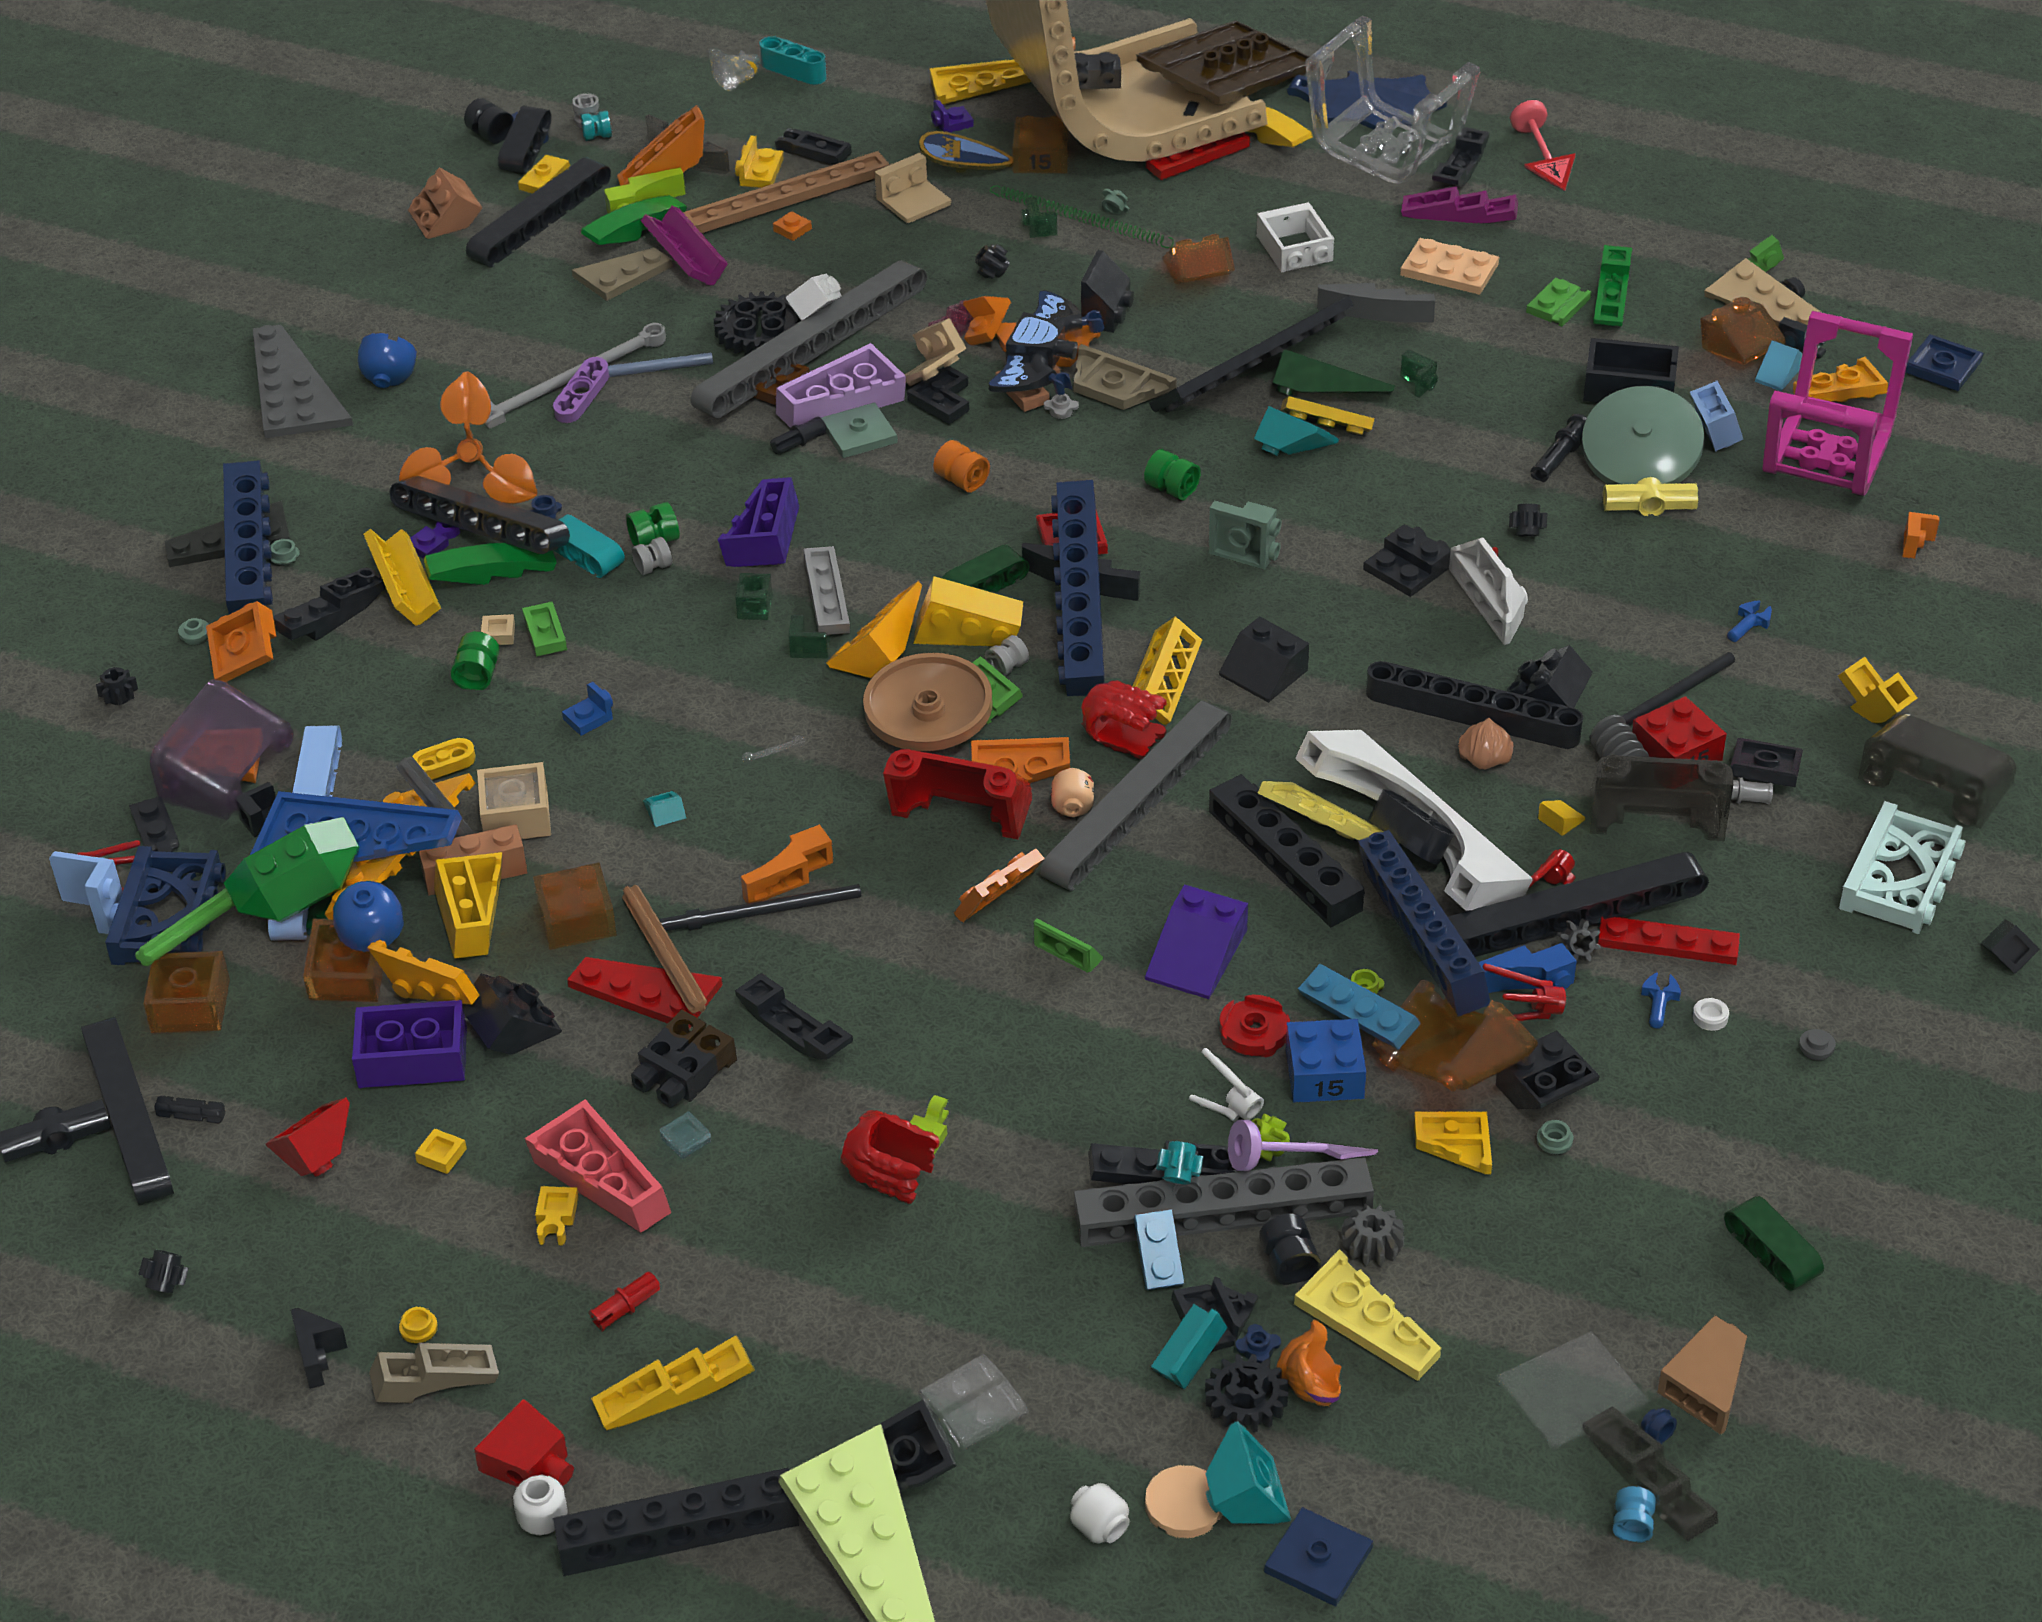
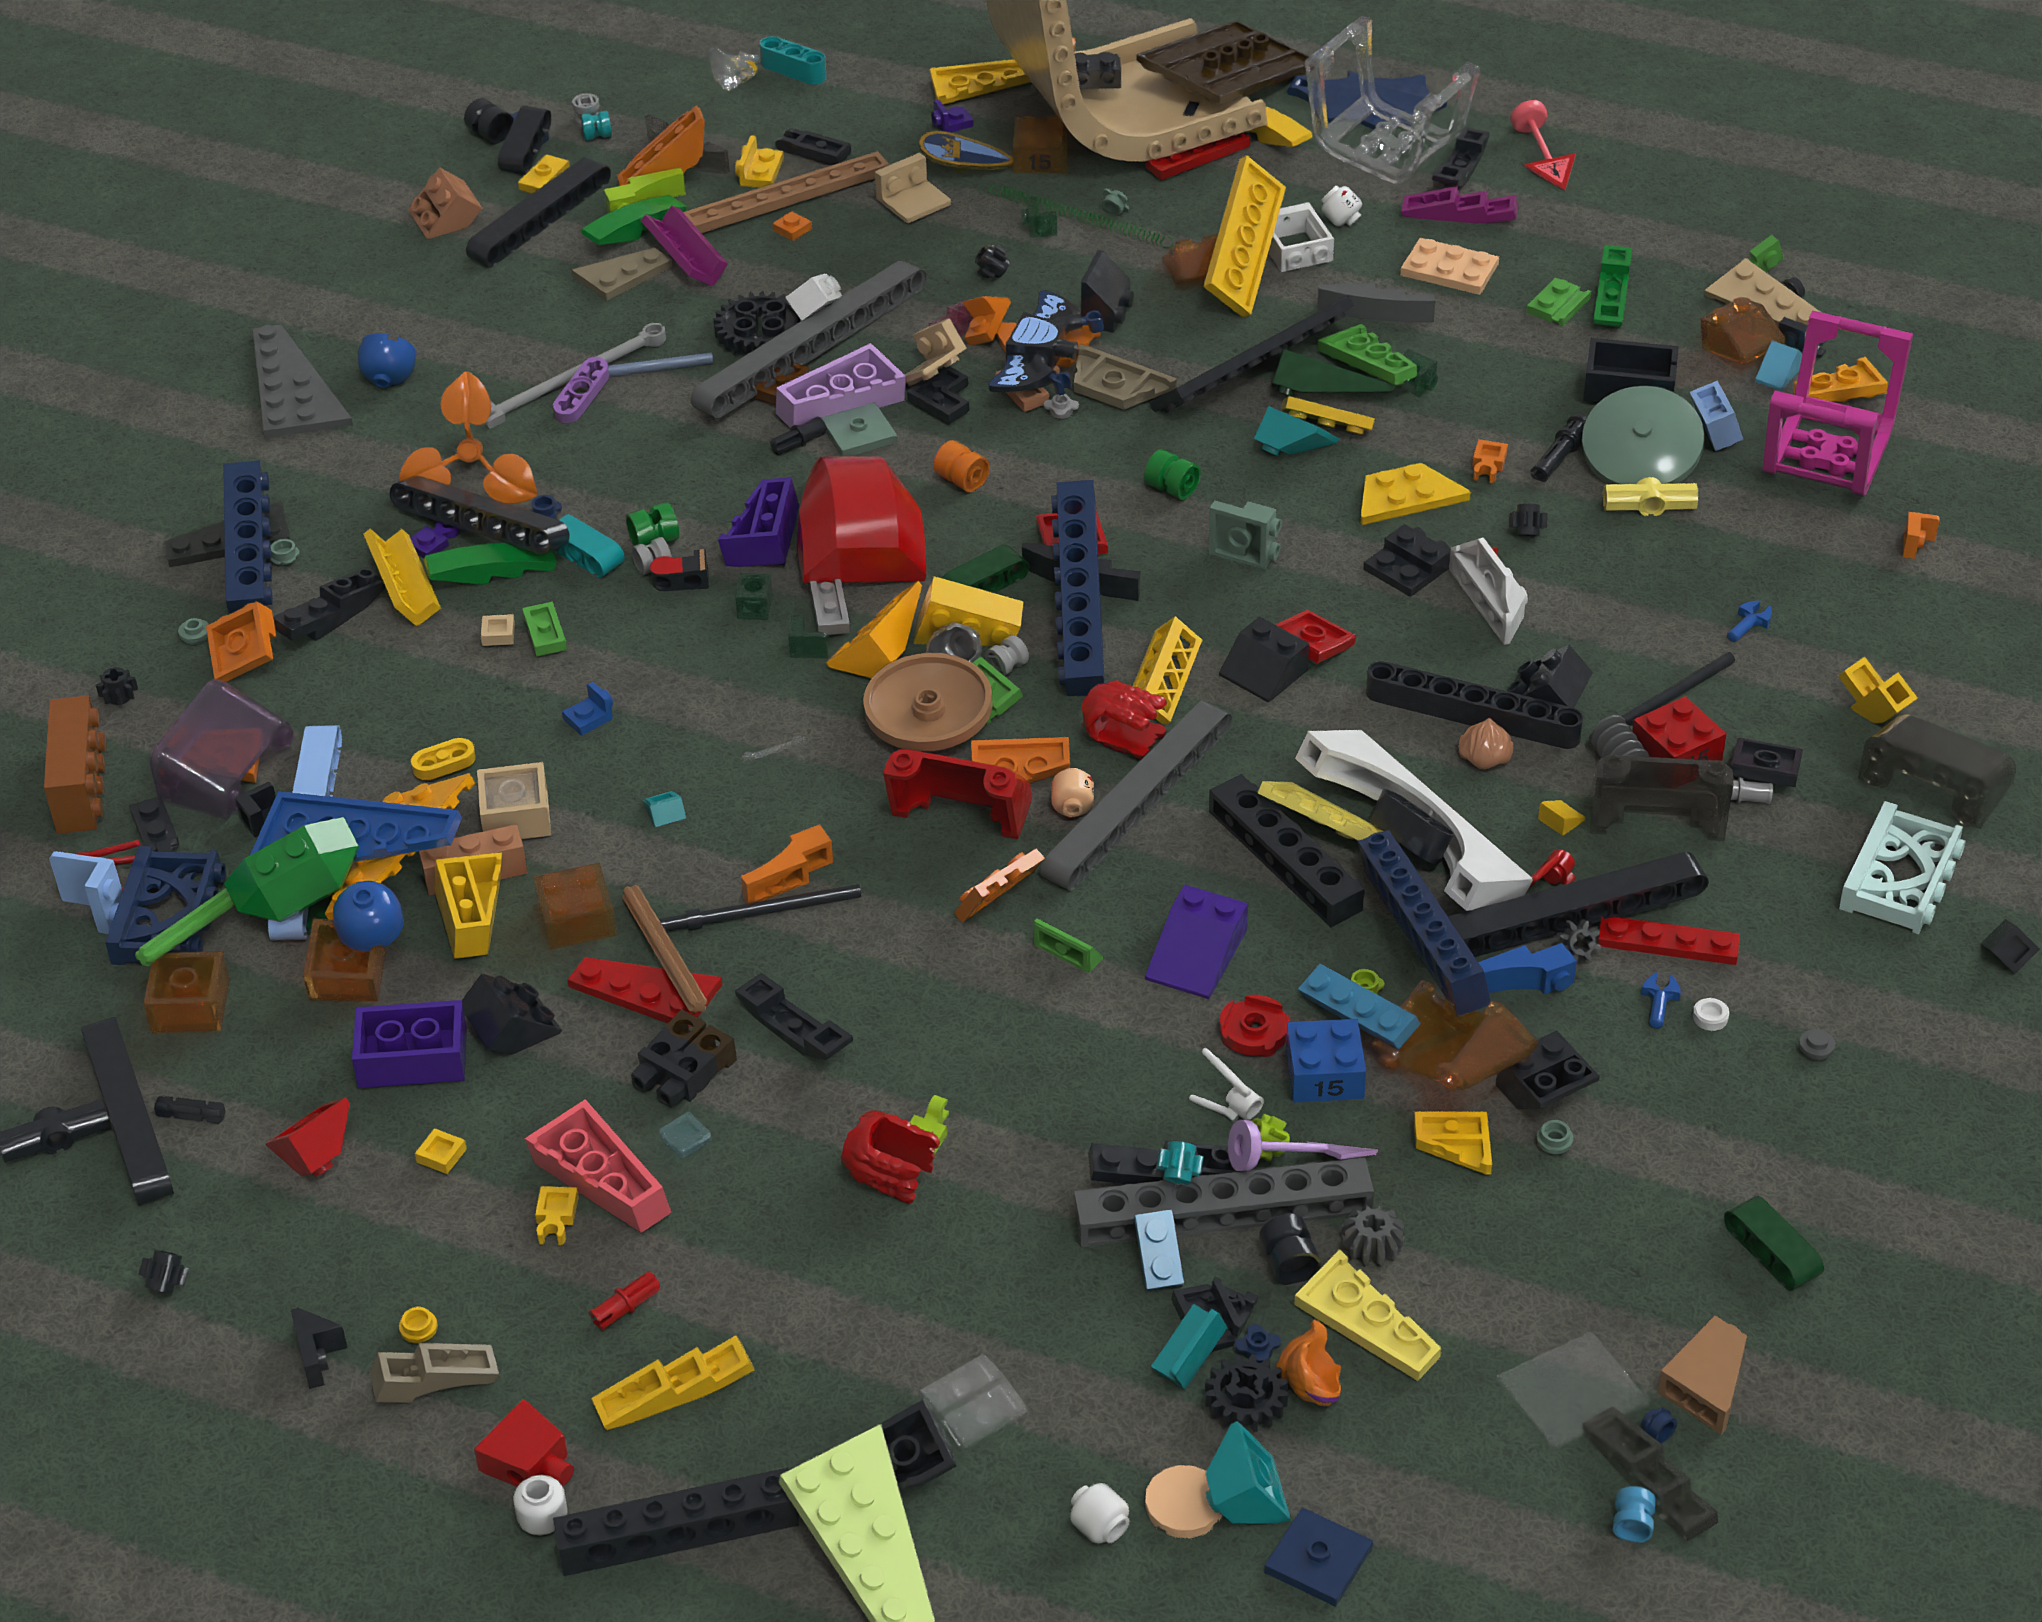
light orange wing [367,940,480,1005] -> none
dark grey axle [397,756,475,838] -> none
green wheel [450,631,500,690] -> none
red plant [1482,964,1566,1024] -> none
dark blue plate [1905,334,1984,391] -> none
none -> dark orange brick [44,695,107,834]
none -> black leg [650,549,709,592]
none -> red windscreen [797,456,926,583]
none -> flat silver hair [926,622,982,663]
none -> yellow plate [1203,155,1286,317]
none -> red plate [1275,609,1357,664]
none -> bright green wing [1318,324,1417,385]
none -> white head [1321,185,1362,227]
none -> yellow wing [1360,463,1471,525]
none -> orange plate [1472,440,1508,483]

